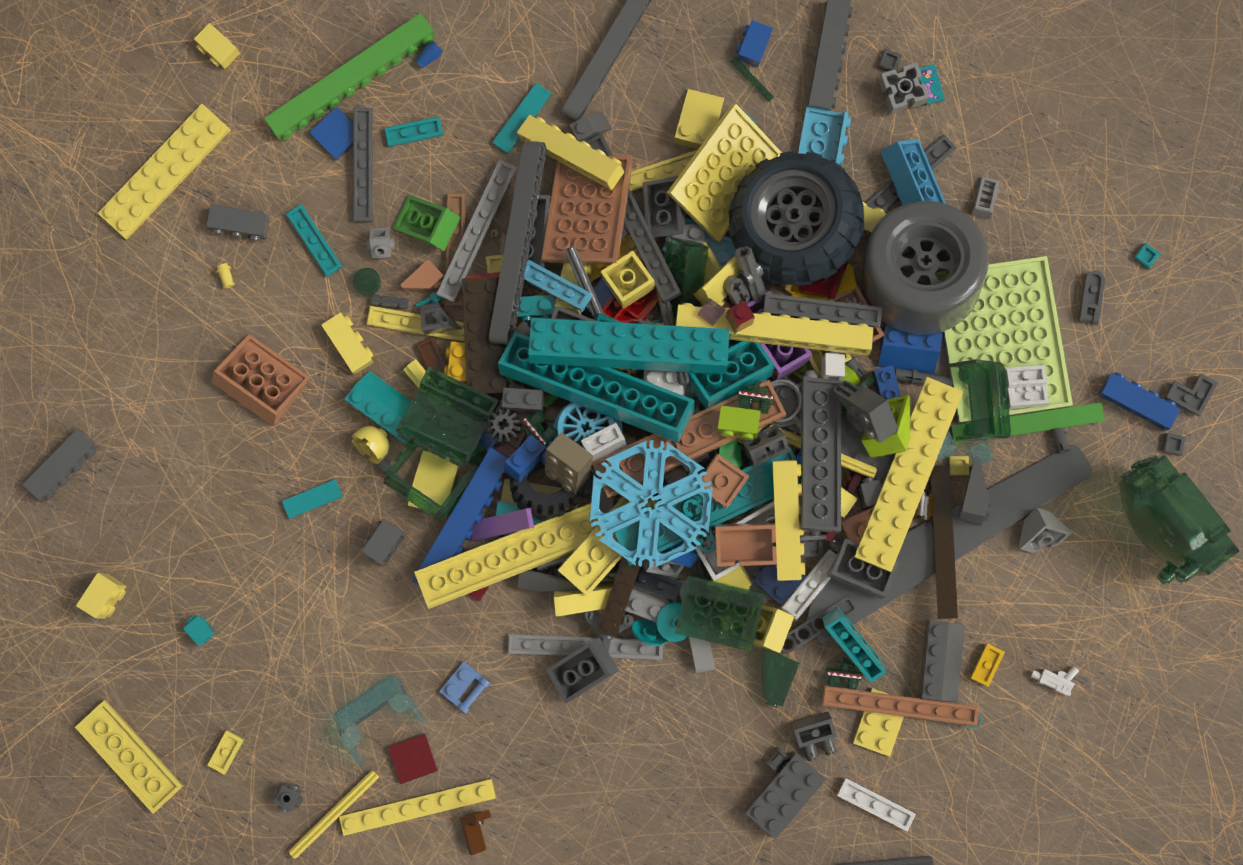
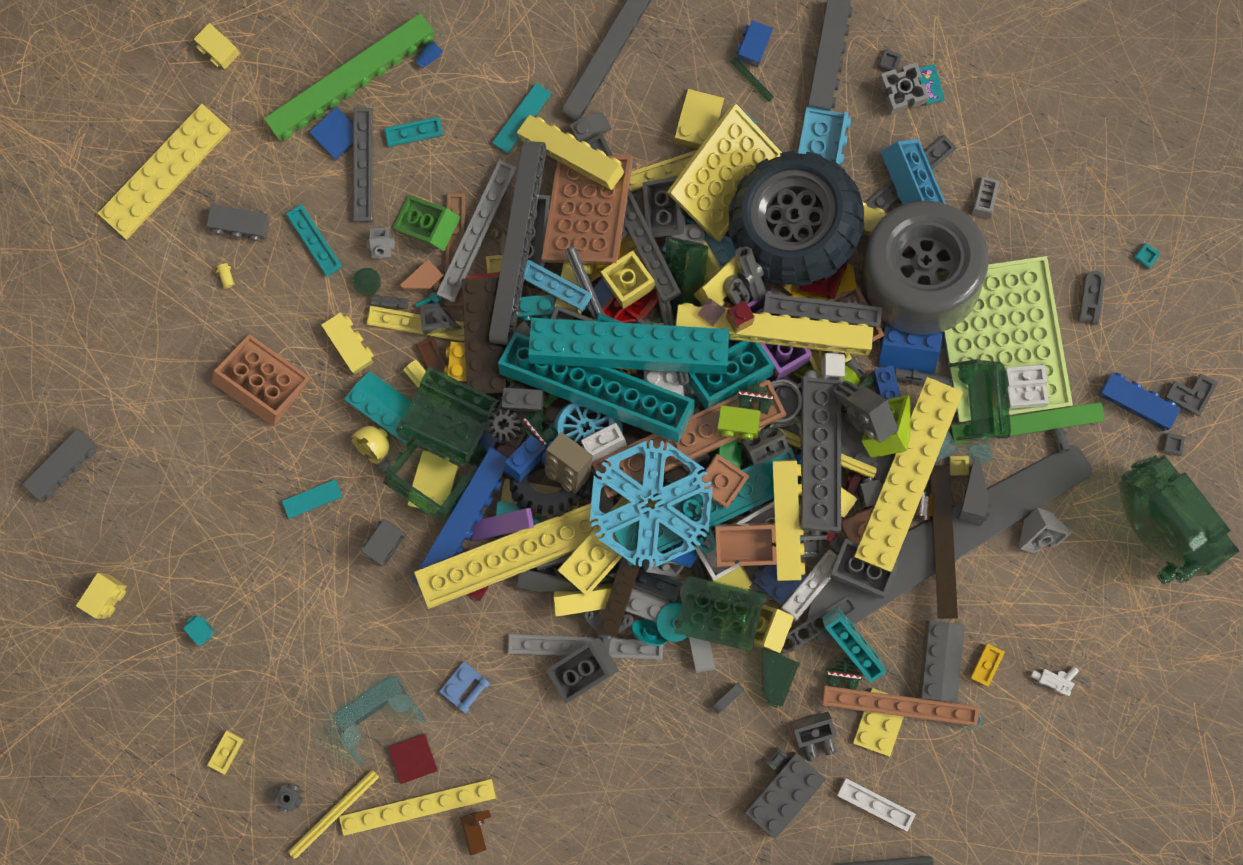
light yellow plate [75,700,183,814] -> none
none -> dark grey beam [711,682,744,714]

